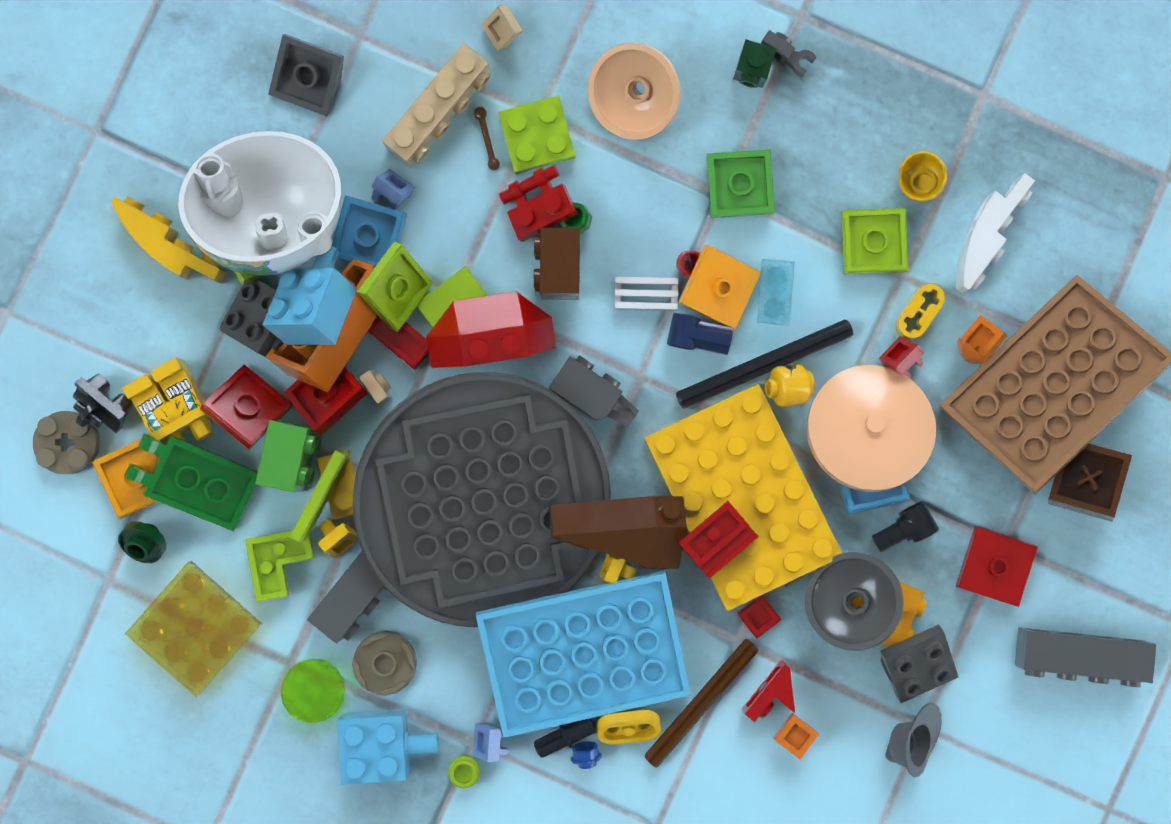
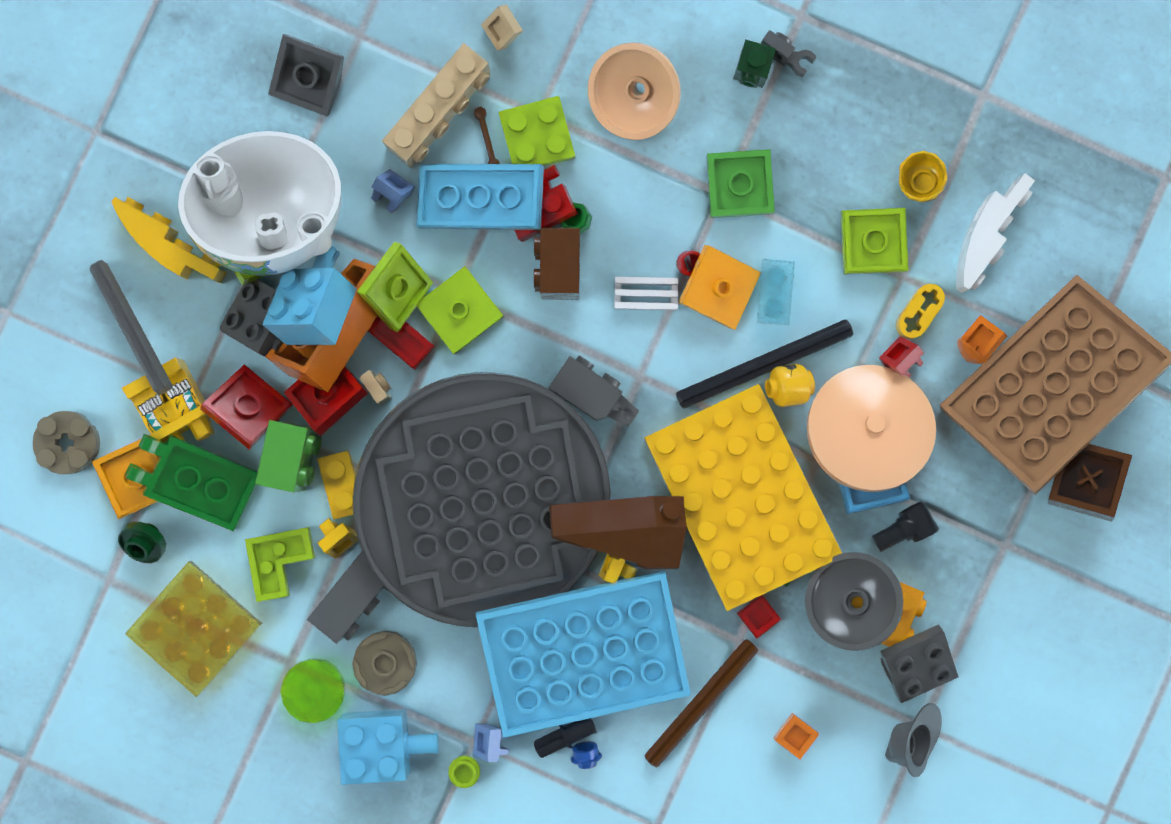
black hips [73,374,133,433] -> none
lime tile [290,450,350,542] -> none
dark azure plate [332,195,407,266] -> none
red wedge [426,291,556,368] -> none
yellow plate [597,709,661,745] -> none
dark blue piece [667,313,733,355] -> none
red plate [678,501,759,579] -> none
red slope [741,660,795,722] -> none
red plate [955,526,1038,607] -> none
dark grey brick [1015,627,1156,687] -> none
none -> dark grey axle [90,260,172,395]
none -> medium azure tile [417,164,544,230]

